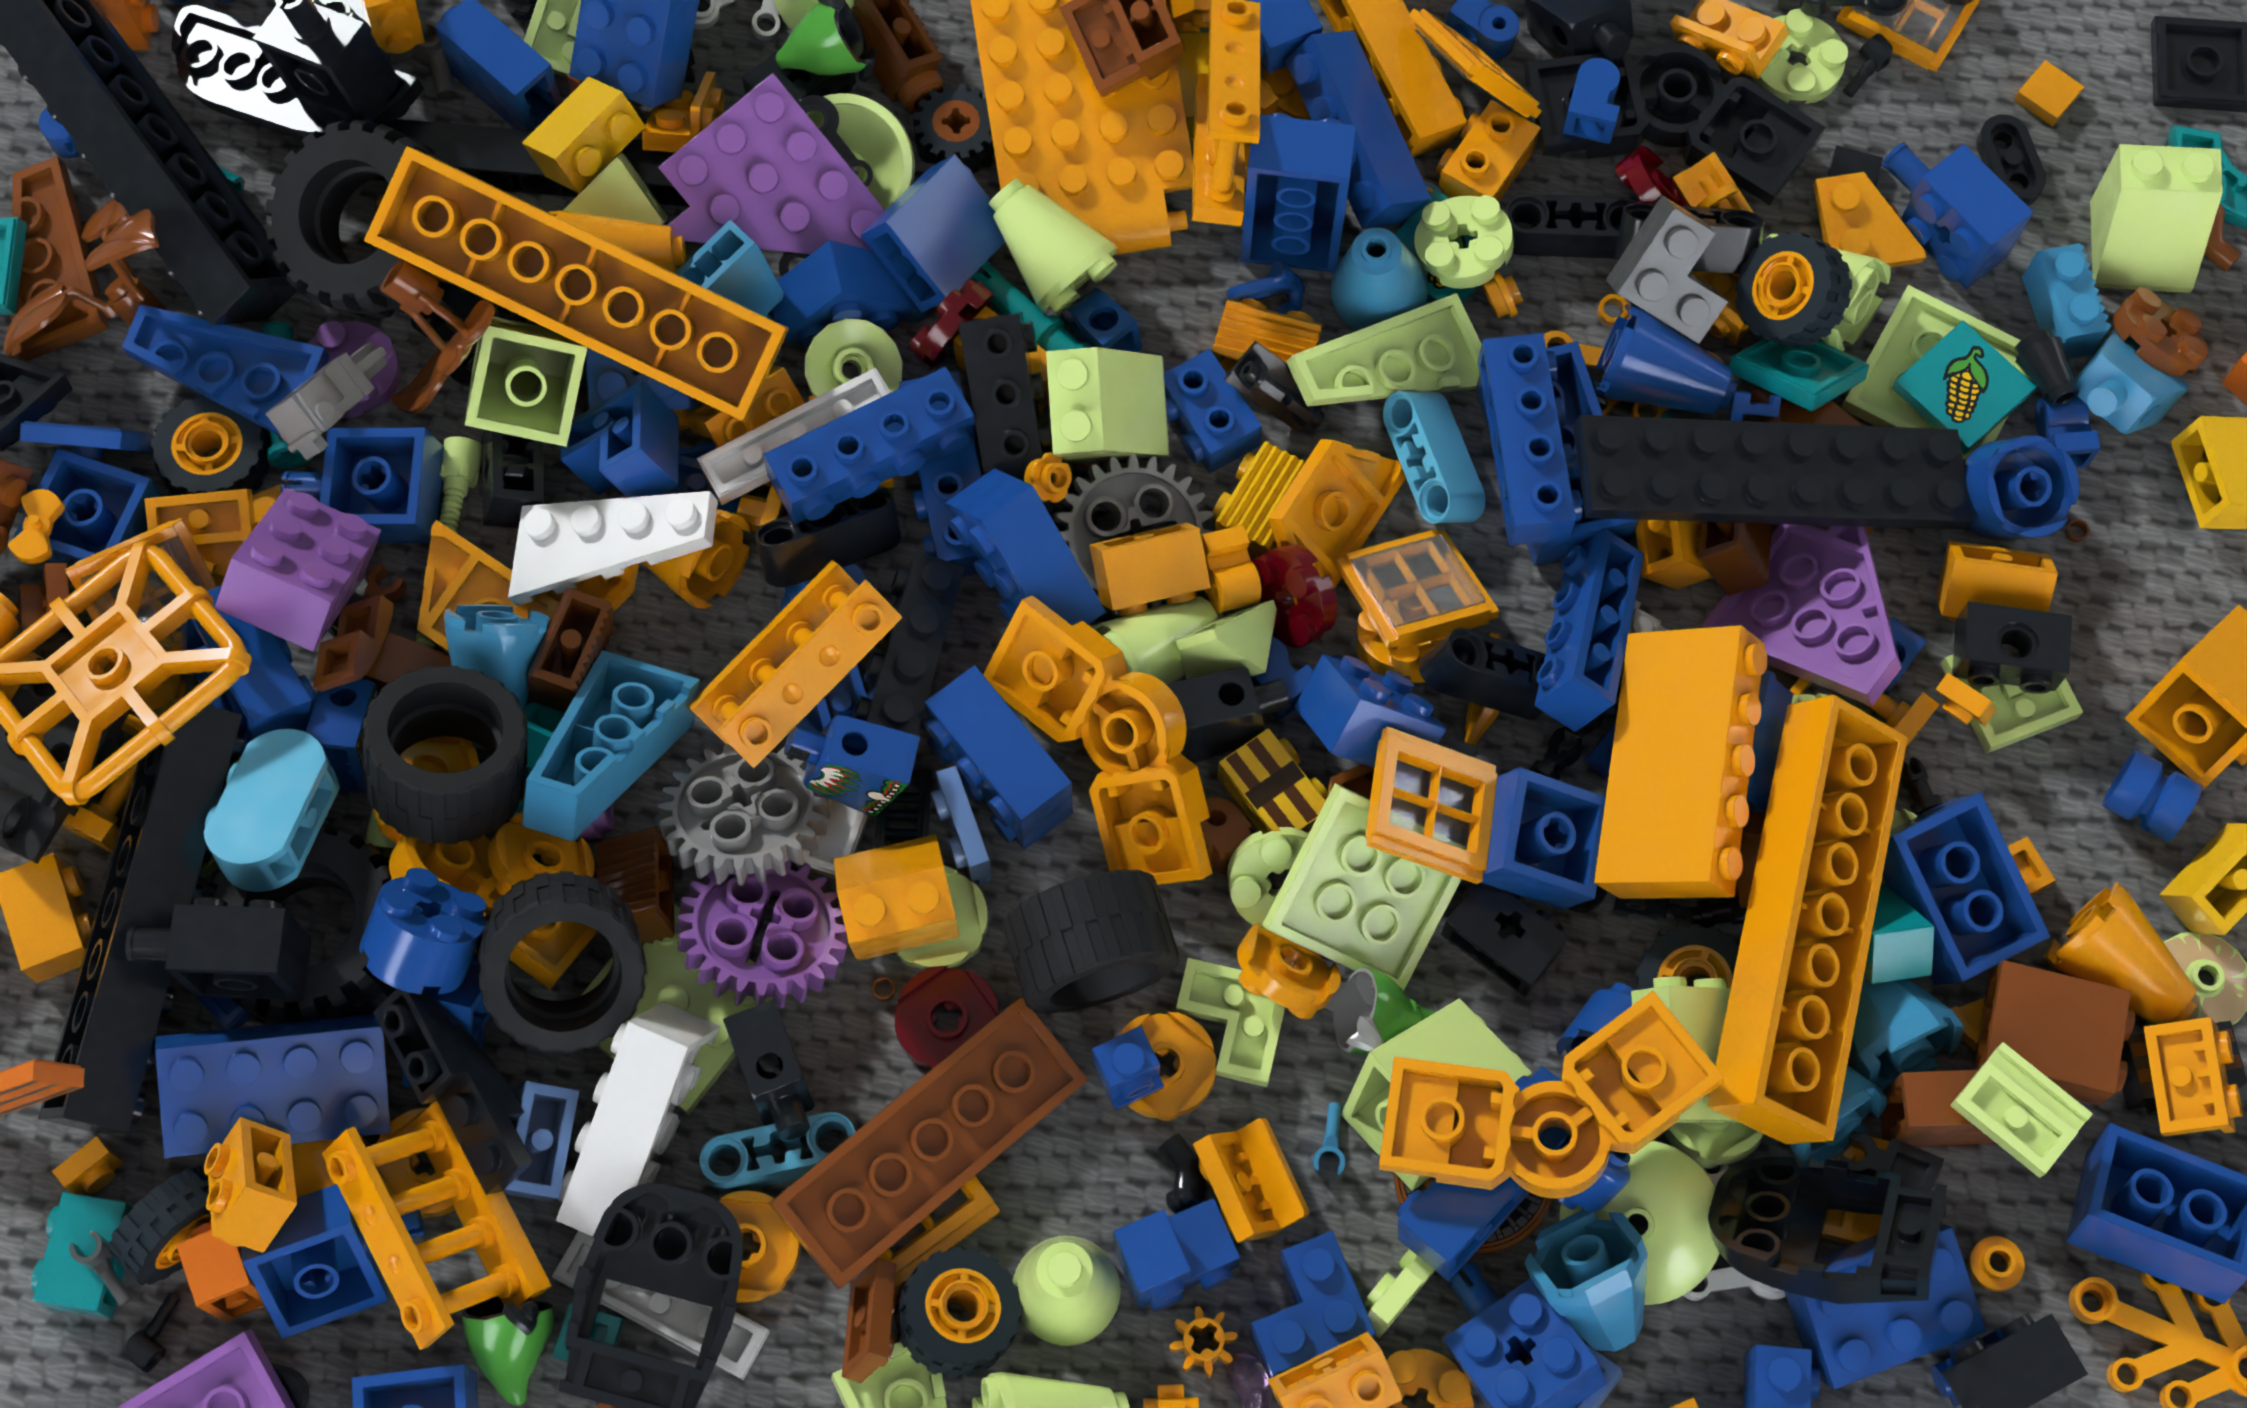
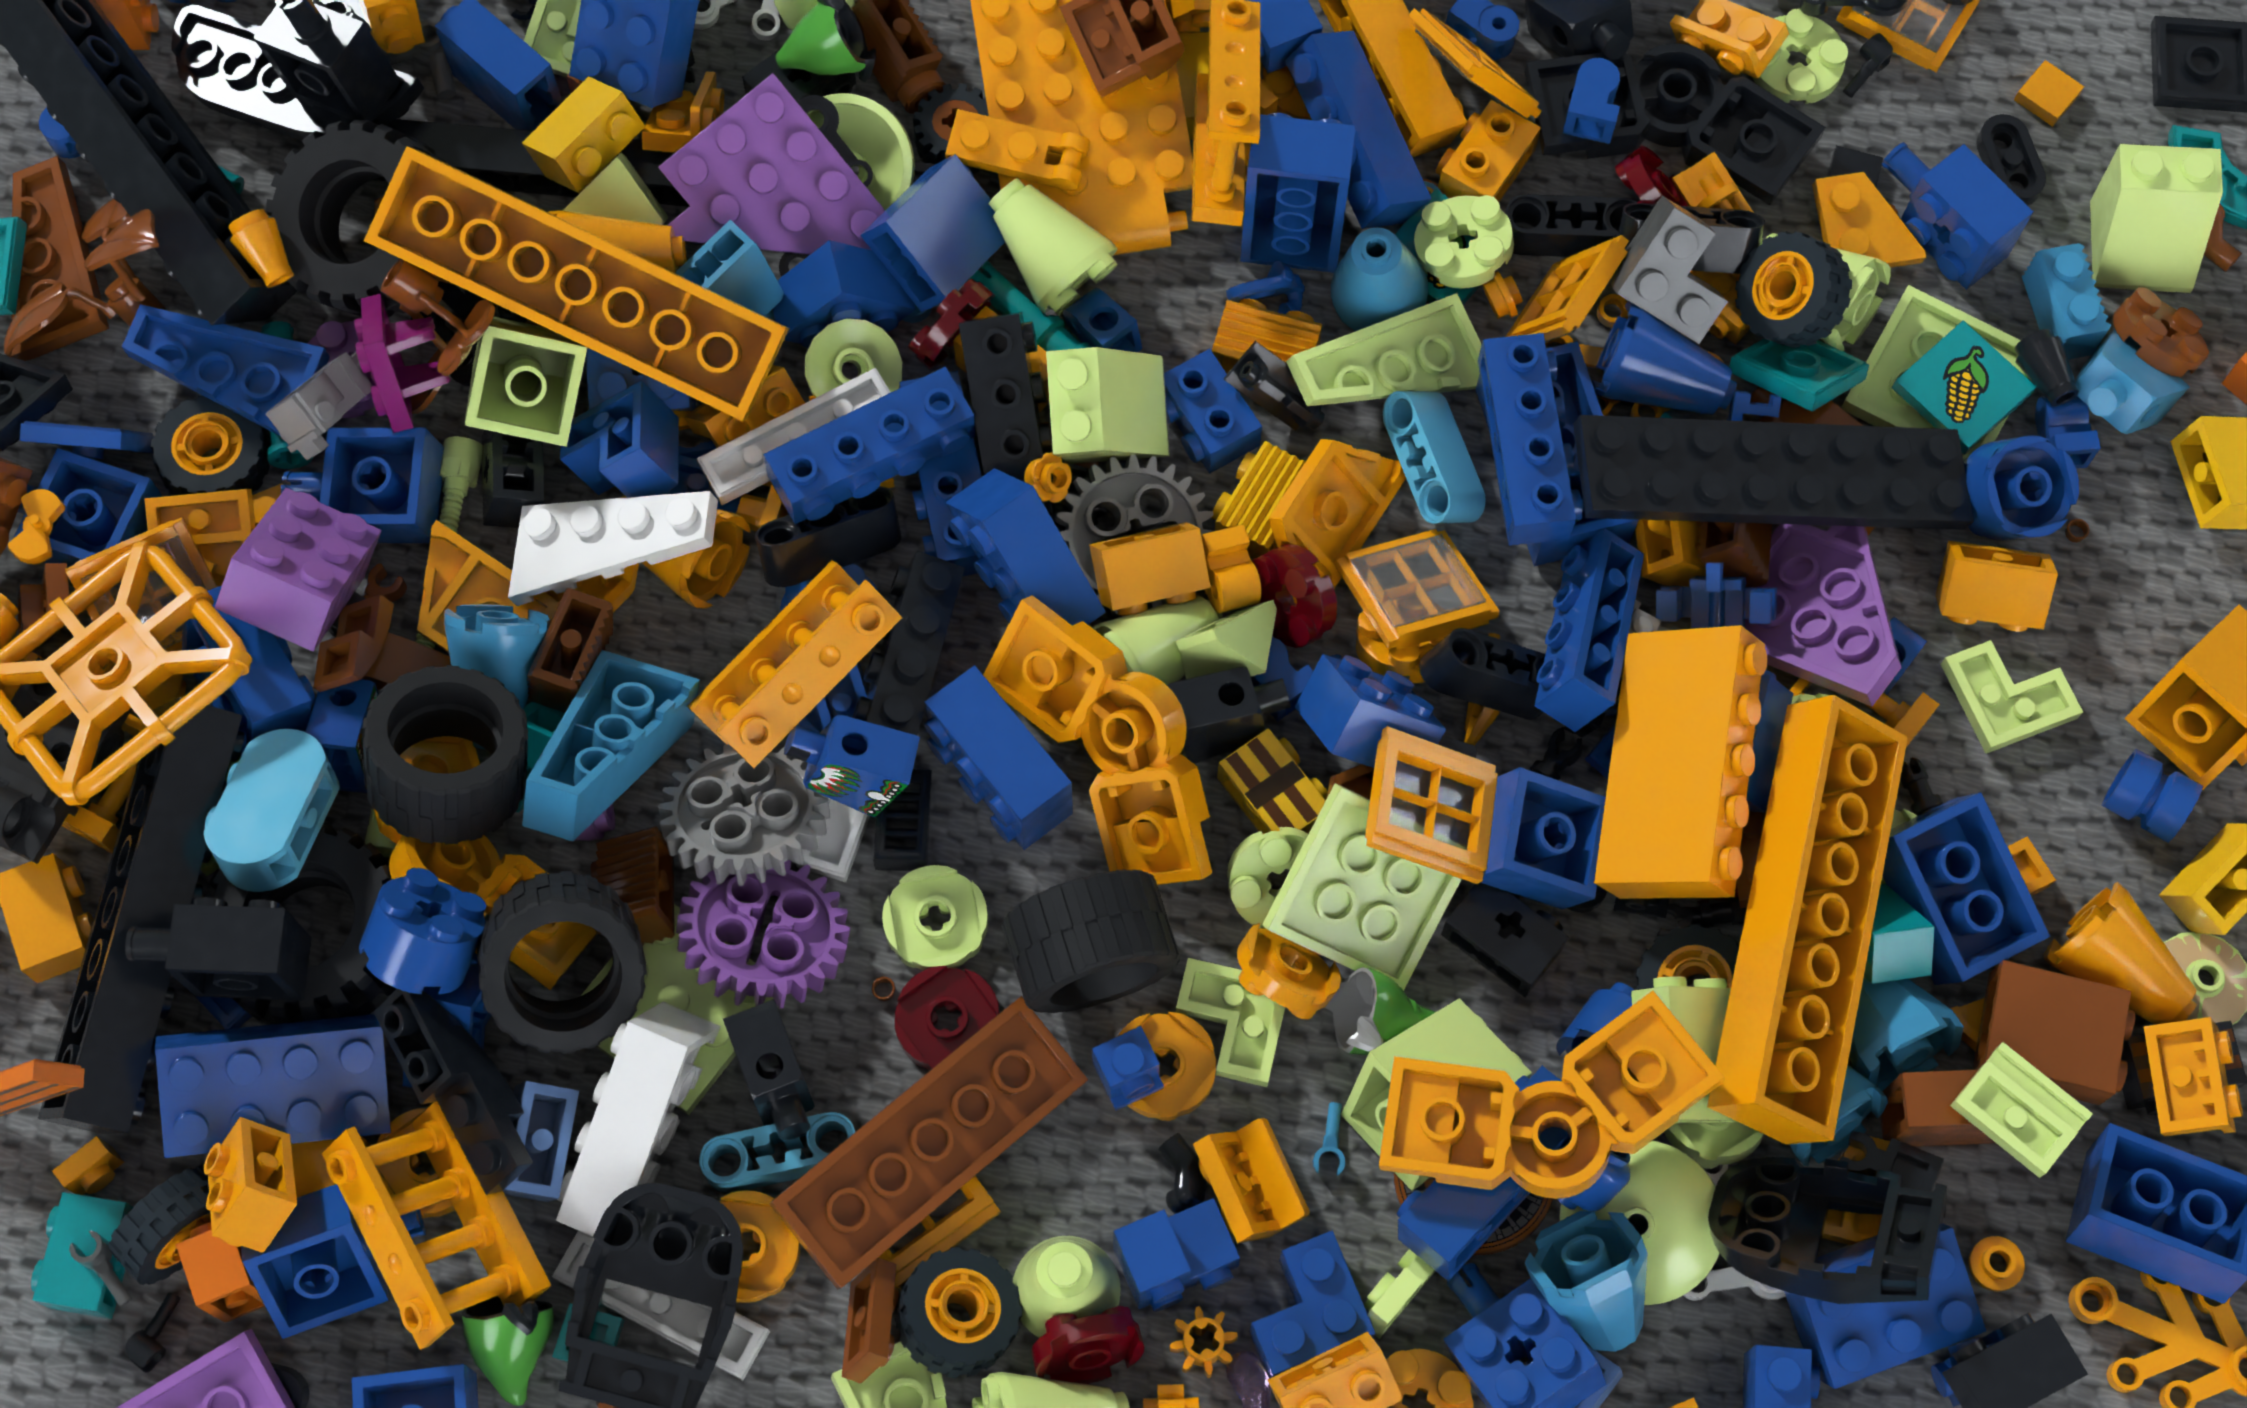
light orange plate [488,812,595,895] -> none
light orange slope [833,834,960,961] -> none
medium blue plate [931,765,992,886] -> none
dark orange piece [1200,797,1252,874] -> none
light orange plate [1936,672,1997,727] -> none
black brick [1952,601,2072,694] -> none
none -> light orange cone [228,209,294,288]
none -> magenta plate [354,294,451,433]
none -> light orange plate [945,109,1090,190]
none -> dark red plate [1031,1306,1144,1384]
none -> light orange piece [1505,235,1629,343]
none -> blue piece [1656,562,1777,629]

